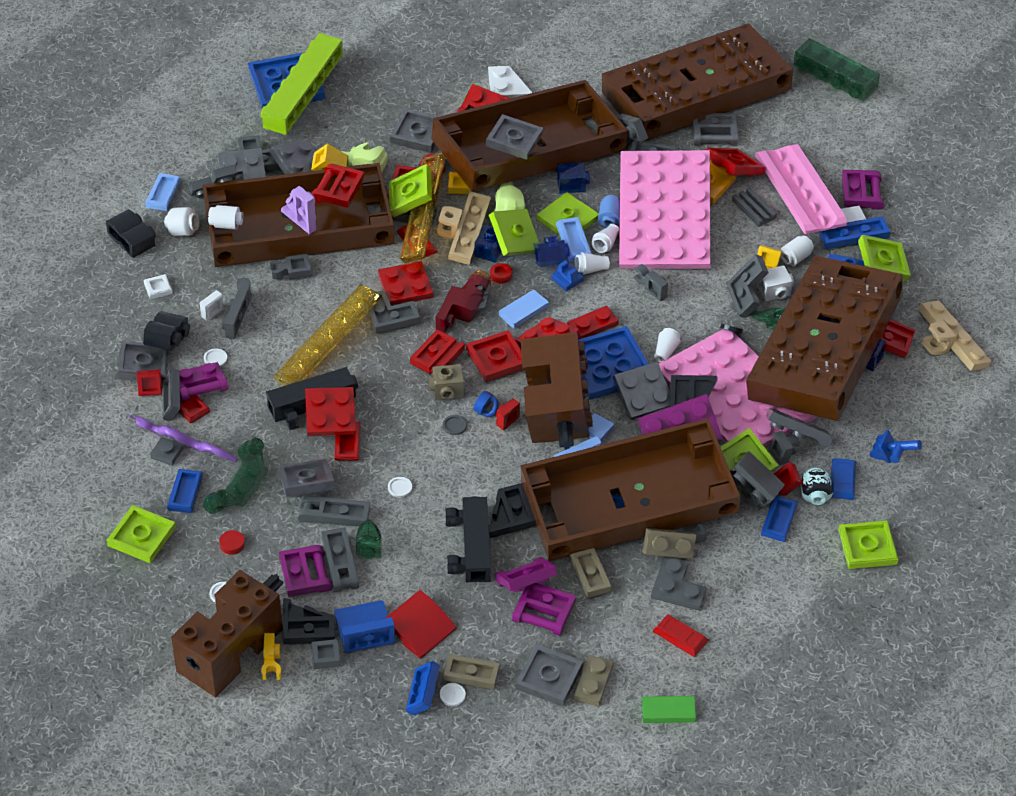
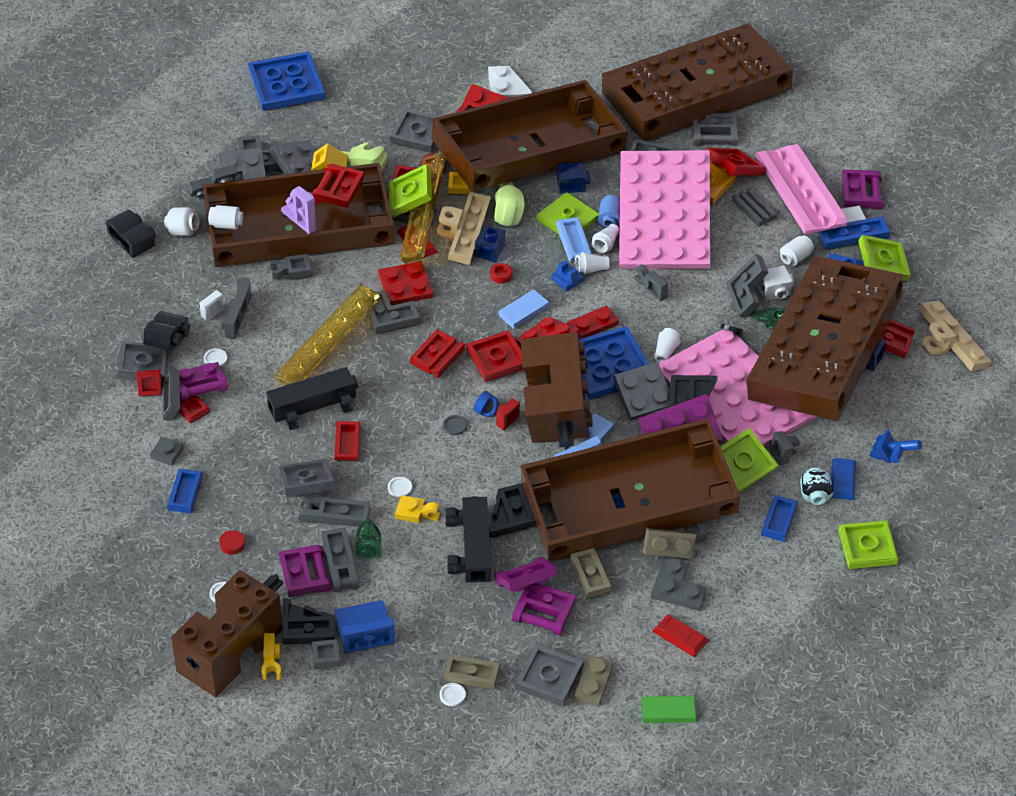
lime plate [106,505,176,564] -> none
medium lavender animal [127,415,237,462] -> none
white tile [144,274,172,300] -> none
light blue tile [145,173,181,211] -> none
clear green plate [203,438,268,514] -> none
lime brick [260,33,343,135] -> none
red plate [305,387,356,436] -> none
red slope [384,590,456,659] -> none
blue plate [406,661,440,715] -> none
dark tan brick [428,364,464,400] -> none
dark red plate [436,270,491,333] -> none
flat silver plate [485,114,543,160] -> none
lime plate [489,209,542,256] -> none
clear blue brick [533,236,570,267] -> none
dark grey plate [617,114,648,142] -> none
dark grey slope [730,451,785,509] -> none
yellow plate [757,245,783,269] -> none
dark grey plate [766,407,832,447] -> none
red plate [774,461,803,496] -> none
clear green brick [793,38,880,102] -> none
none -> yellow plate [395,495,440,523]

